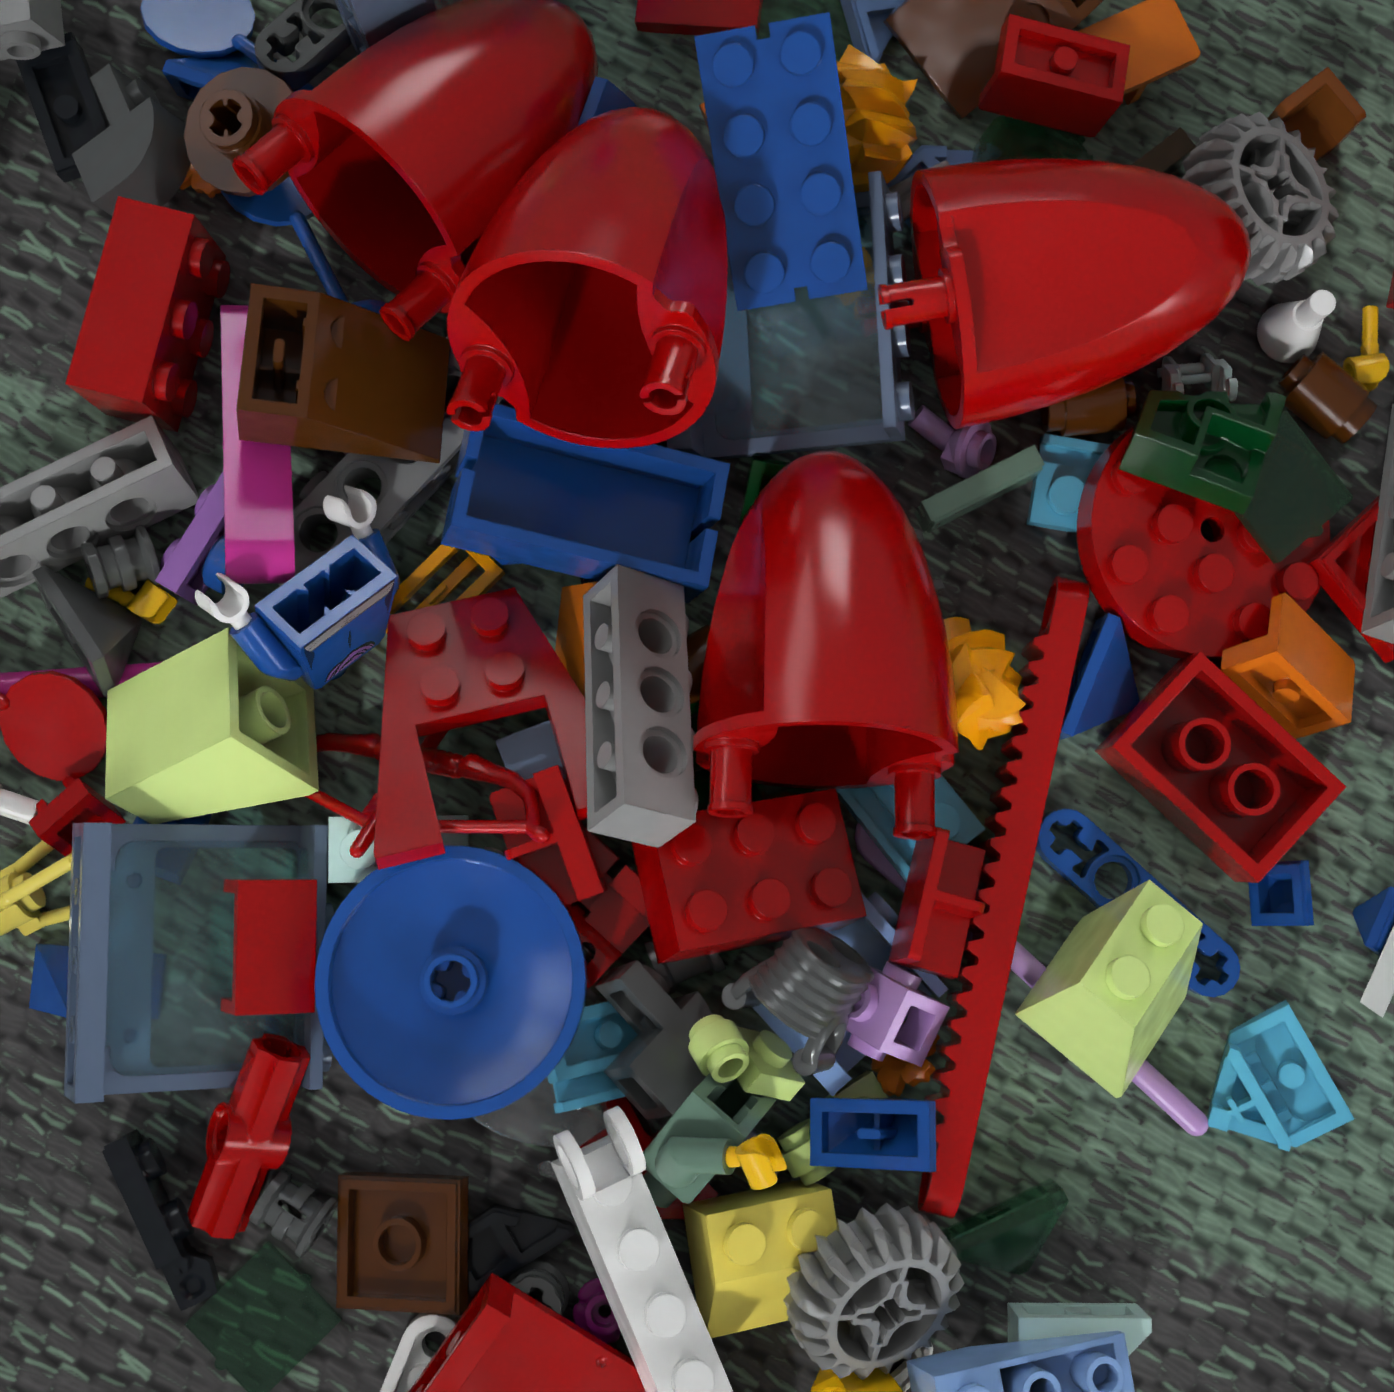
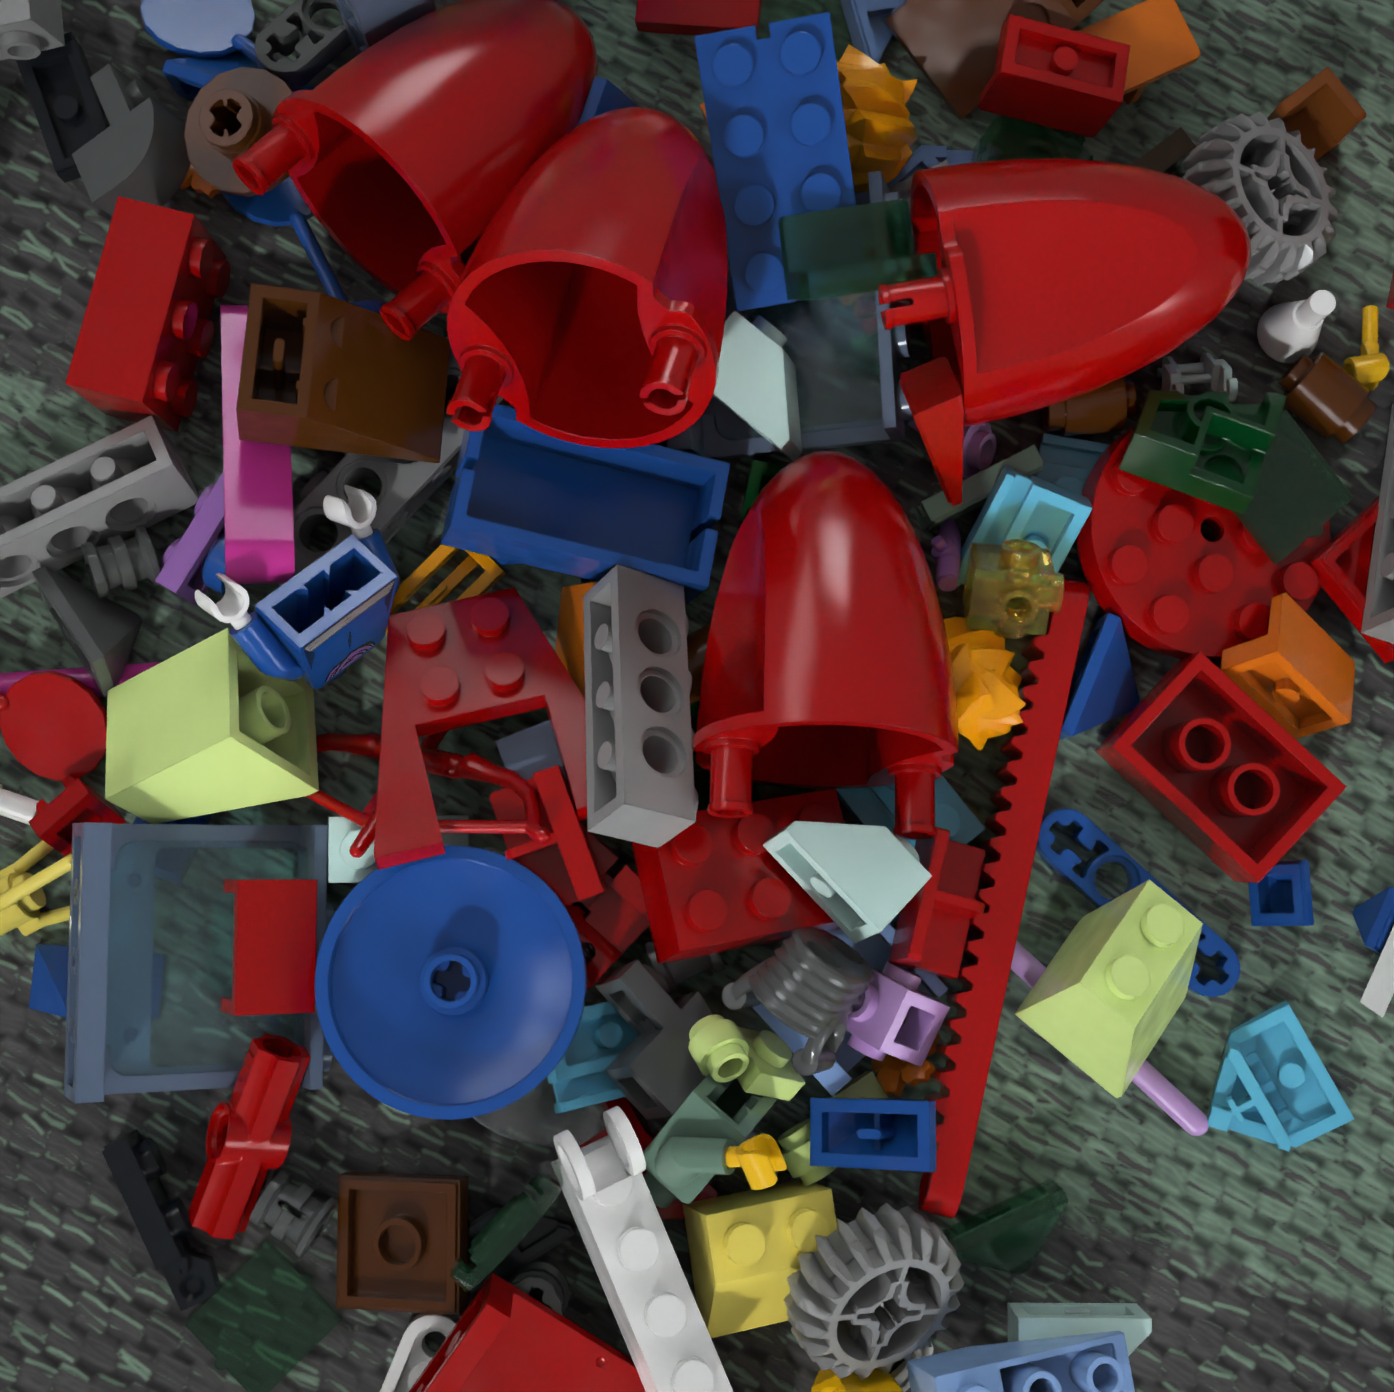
yellow hand [85,577,178,624] -> none
magenta plate [573,1278,621,1344] -> none
none -> clear green tile [449,1172,561,1292]
none -> light aqua slope [713,310,802,461]
none -> light aqua slope [762,821,932,943]
none -> panel [778,199,938,301]
none -> red slope [899,357,964,506]
none -> medium lavender helmet [931,519,961,592]
none -> medium azure plate [958,464,1093,616]
none -> clear yellow brick [963,539,1064,639]

